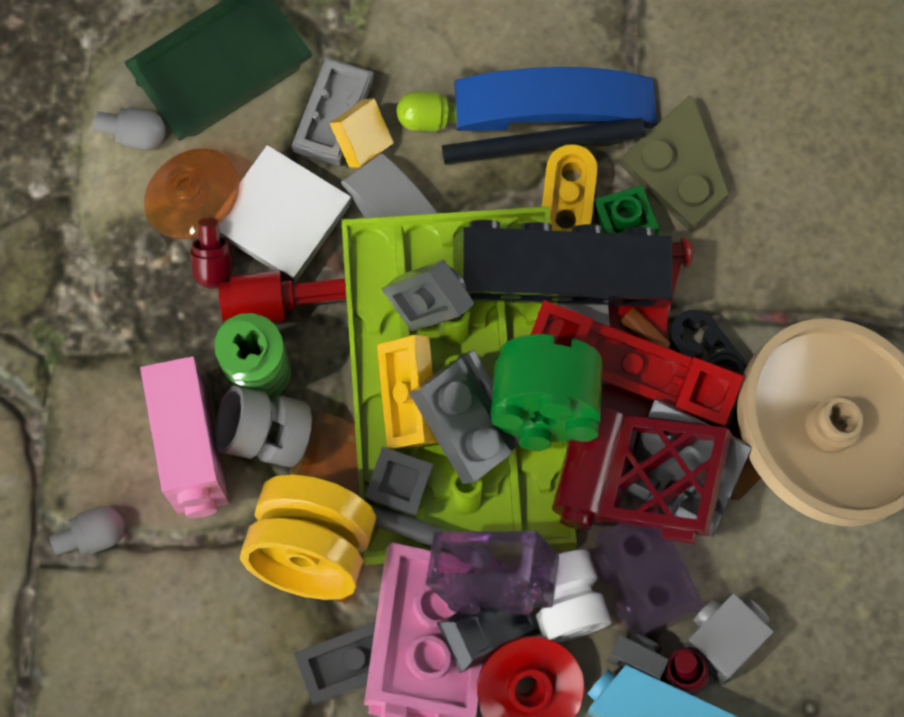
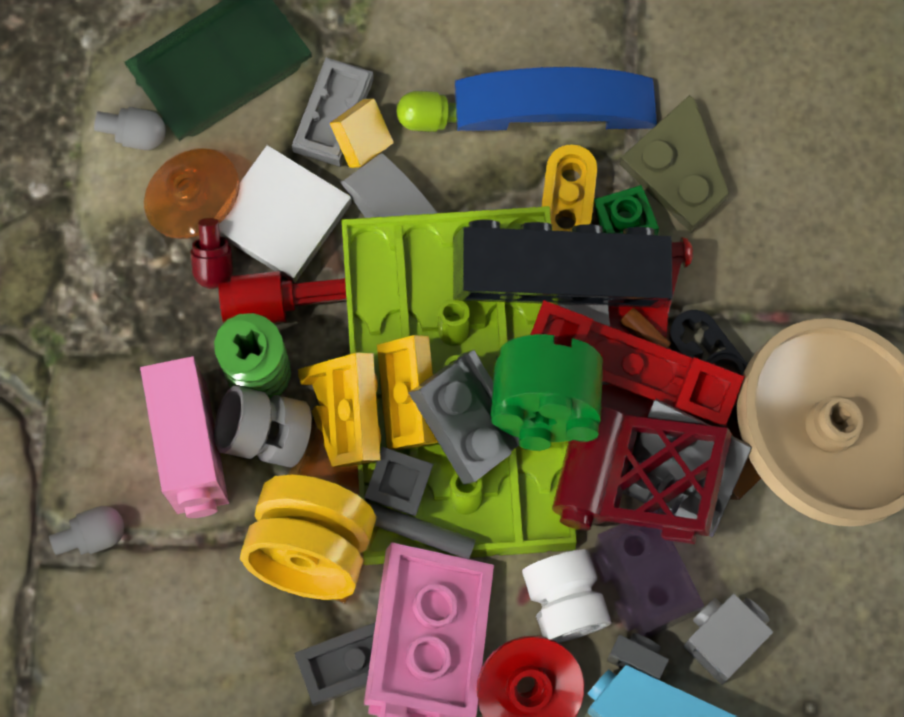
dark grey plate [382,259,475,332] -> none
clear purple brick [426,531,559,615] -> none
black tile [437,583,541,673] -> none
black bar [442,118,645,165] -> none
dark red cylinder [665,648,710,696] -> none
none -> yellow wing [298,353,381,467]

